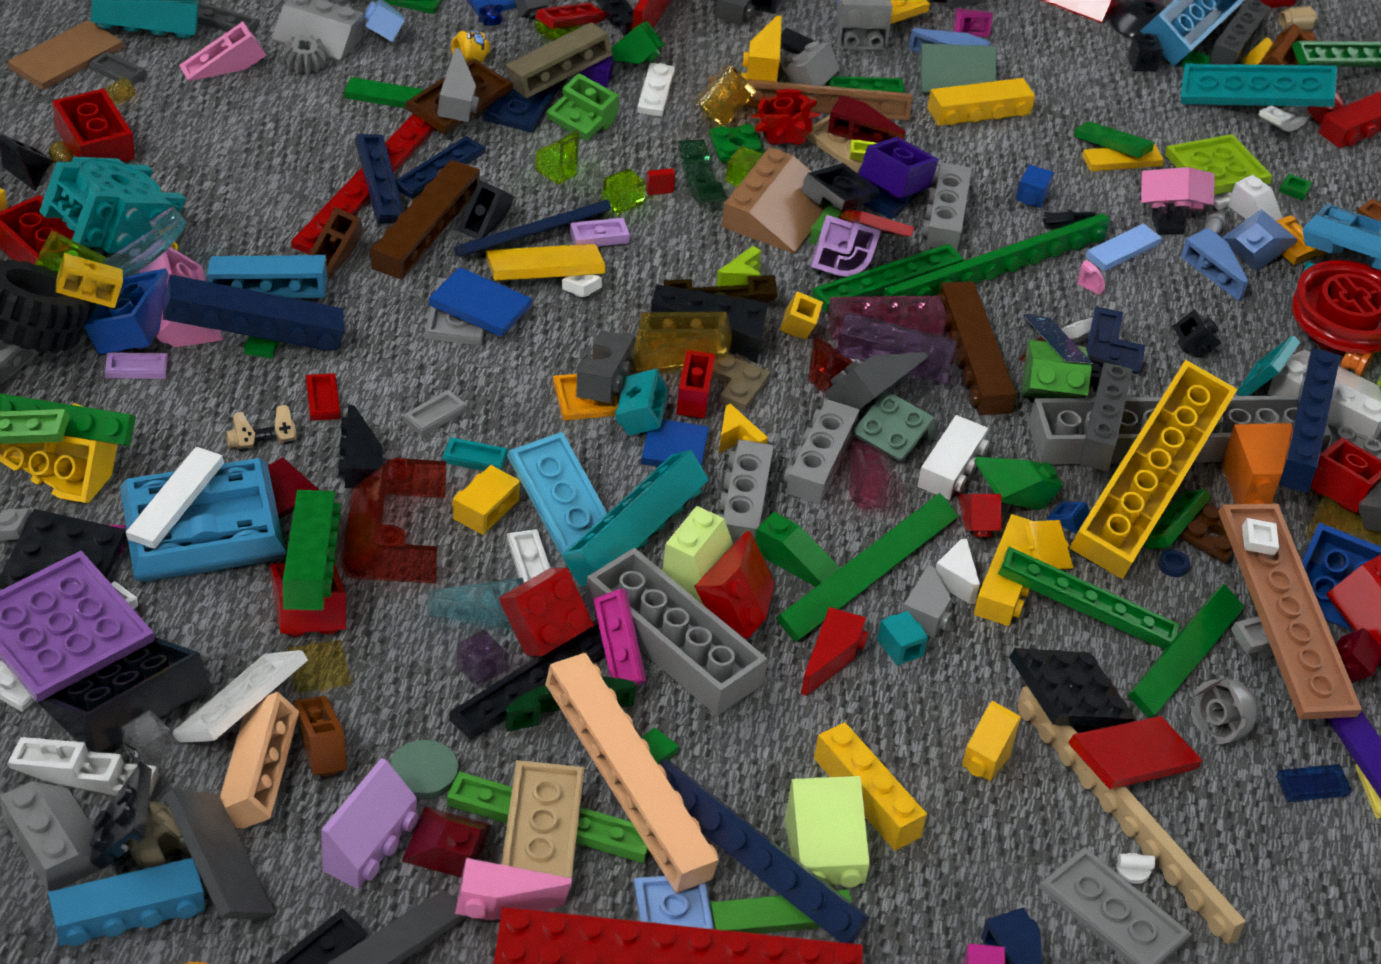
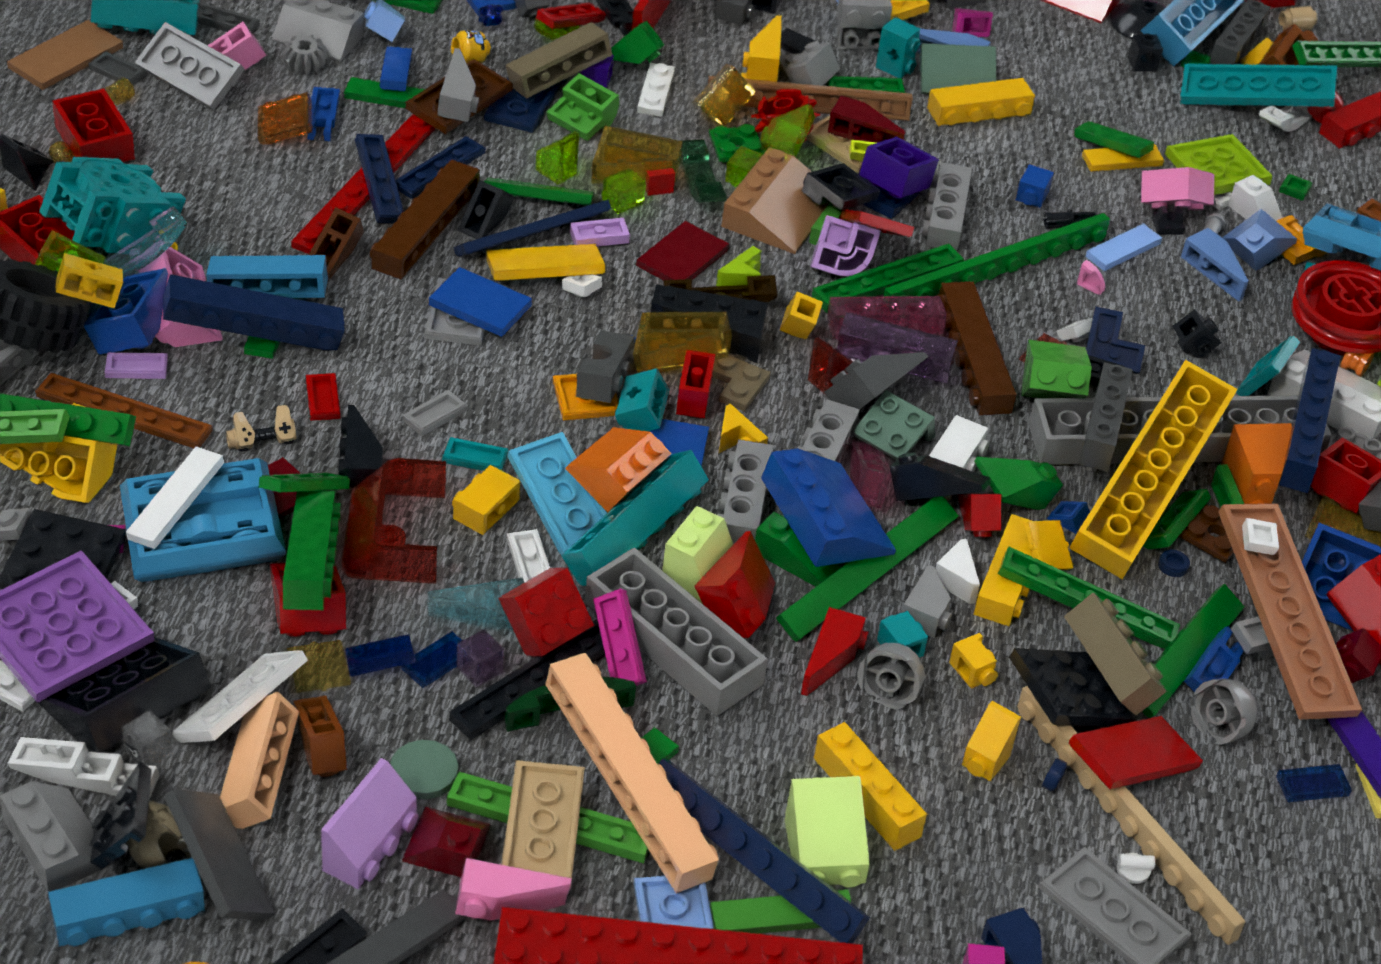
dark blue sticker [1022,314,1093,364] -> none
none -> dark orange tile [35,373,213,448]
none -> light grey plate [134,22,245,110]
none -> clear orange plate [258,92,312,144]
none -> green tile [259,472,350,492]
none -> blue hinge [308,87,340,141]
none -> clear blue tile [345,634,416,677]
none -> blue tile [380,46,412,91]
none -> clear blue tile [402,631,473,688]
none -> green tile [484,177,594,205]
none -> orange slope [565,427,672,512]
none -> clear yellow wedge [591,126,683,183]
none -> dark red tile [636,221,729,280]
none -> clear neon green slope [761,104,815,158]
none -> blue slope [761,448,896,567]
none -> light grey cylinder [857,643,925,710]
none -> teal brick [875,17,920,78]
none -> black slope [889,453,991,501]
none -> yellow brick [949,633,998,689]
none -> dark blue tile [1041,757,1068,792]
none -> dark tan brick [1064,593,1167,716]
none -> blue hinge [1184,626,1244,692]
none -> green tile [1211,464,1244,508]

